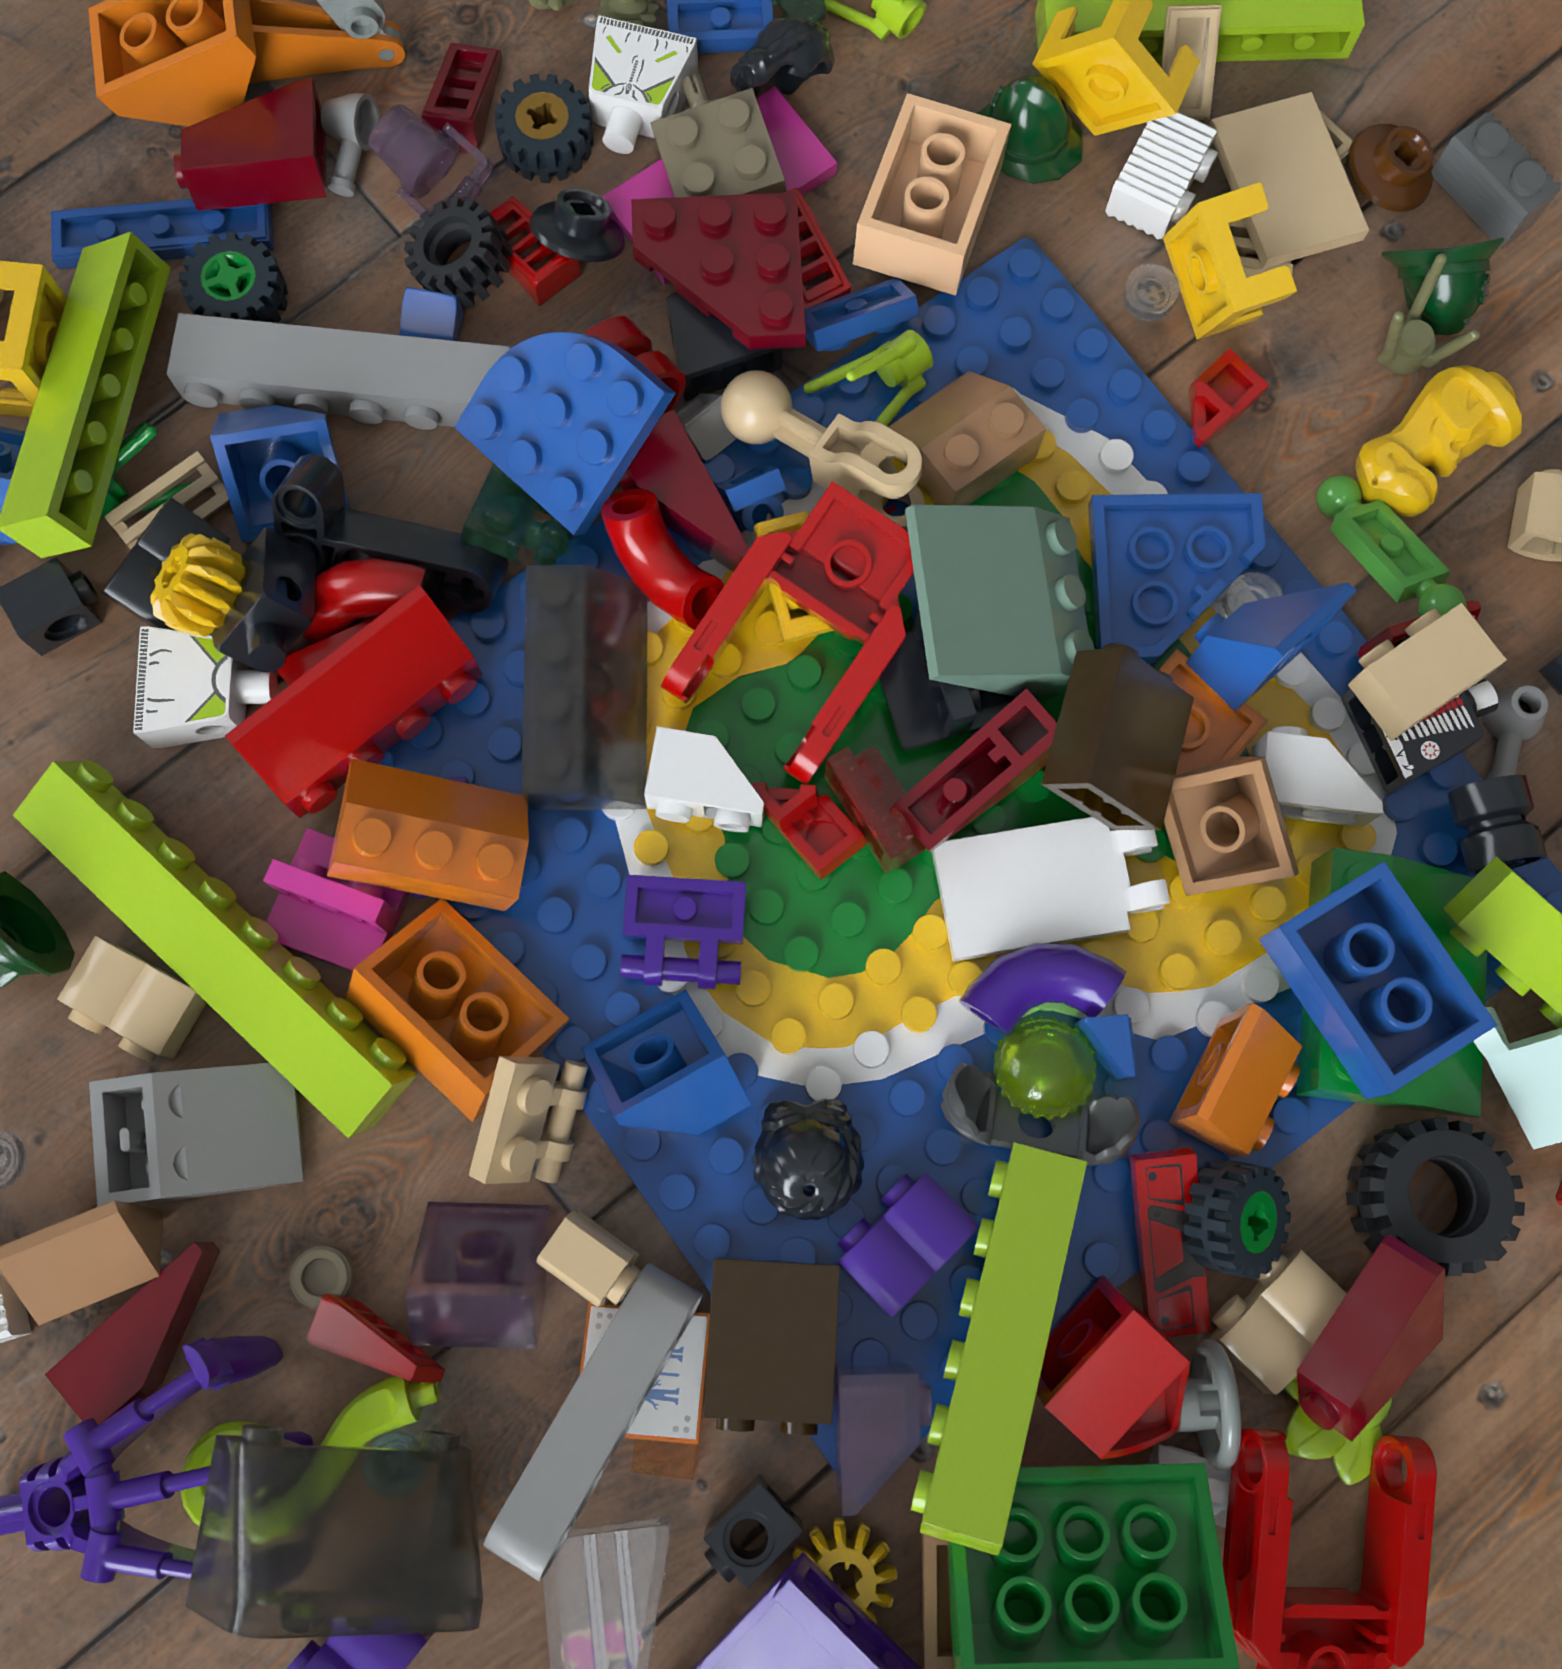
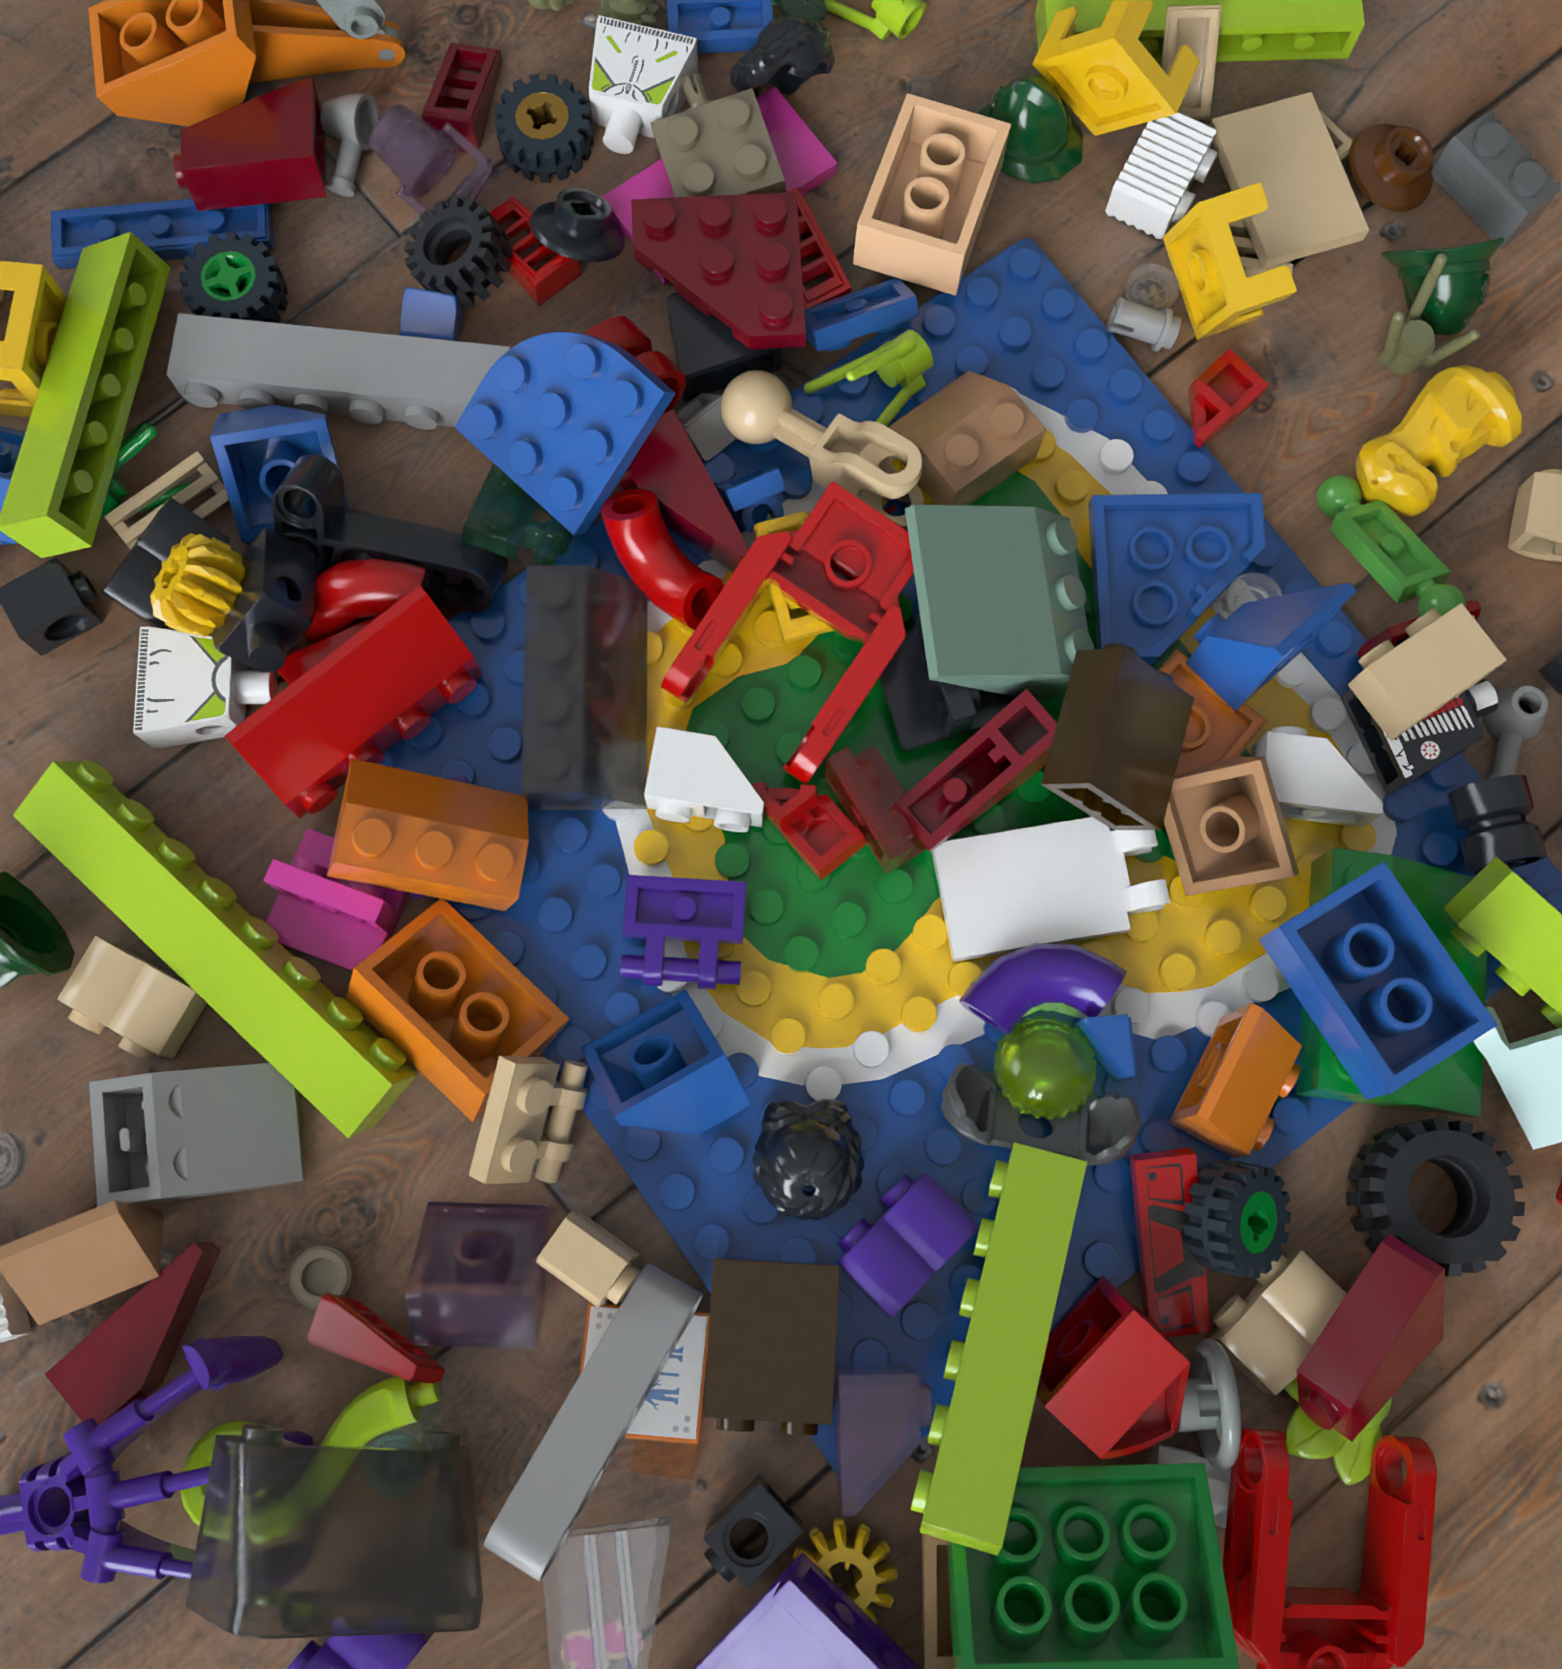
none -> light grey pin [1107,296,1181,352]

